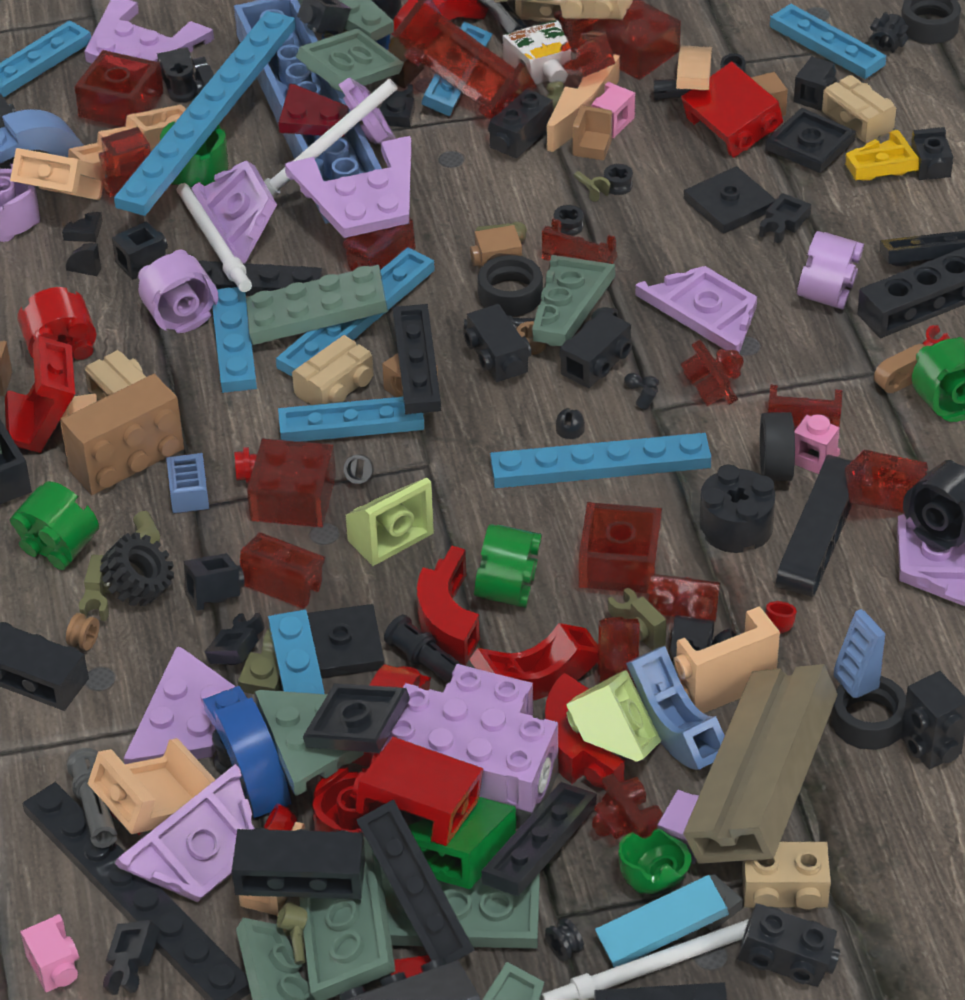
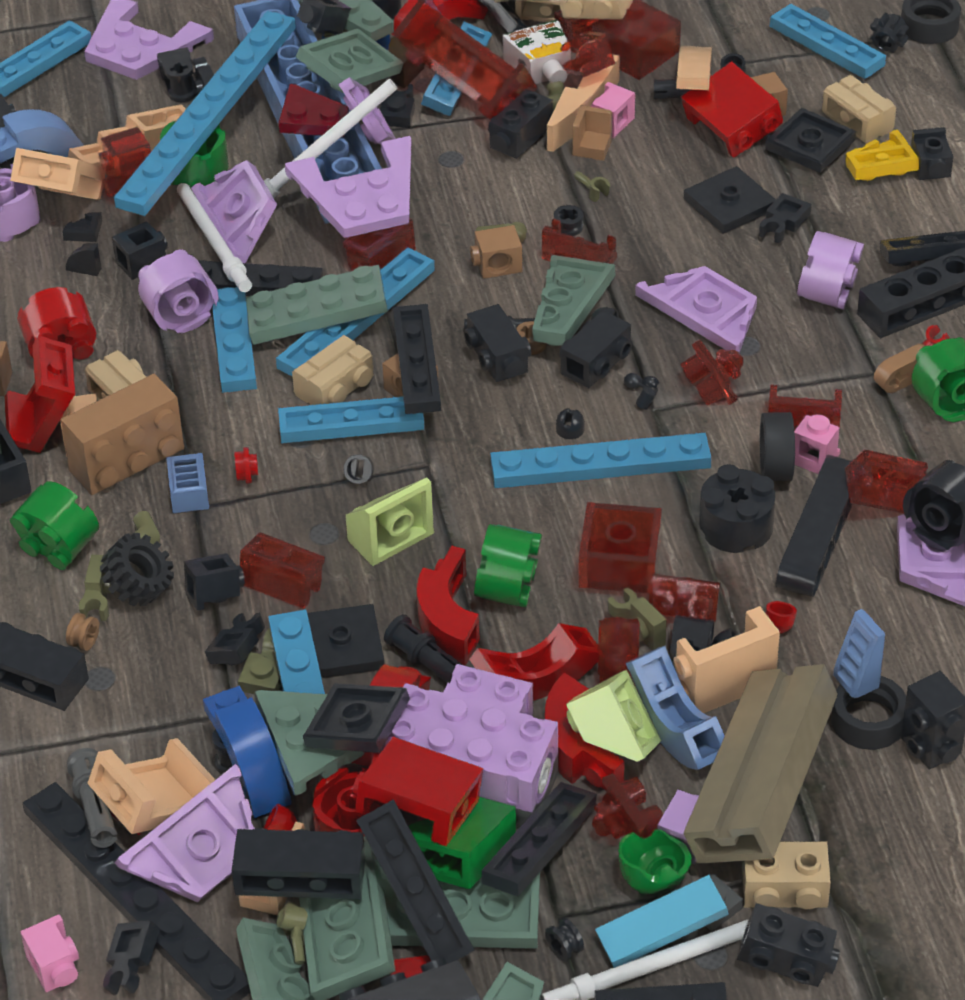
clear red brick [74,50,164,127] -> none
lavender wing [124,647,236,764] -> none
clear red brick [247,438,336,528] -> none
black tyre [478,255,543,317] -> none
black bush [604,164,633,195] -> none
black brick [794,56,837,111] -> none

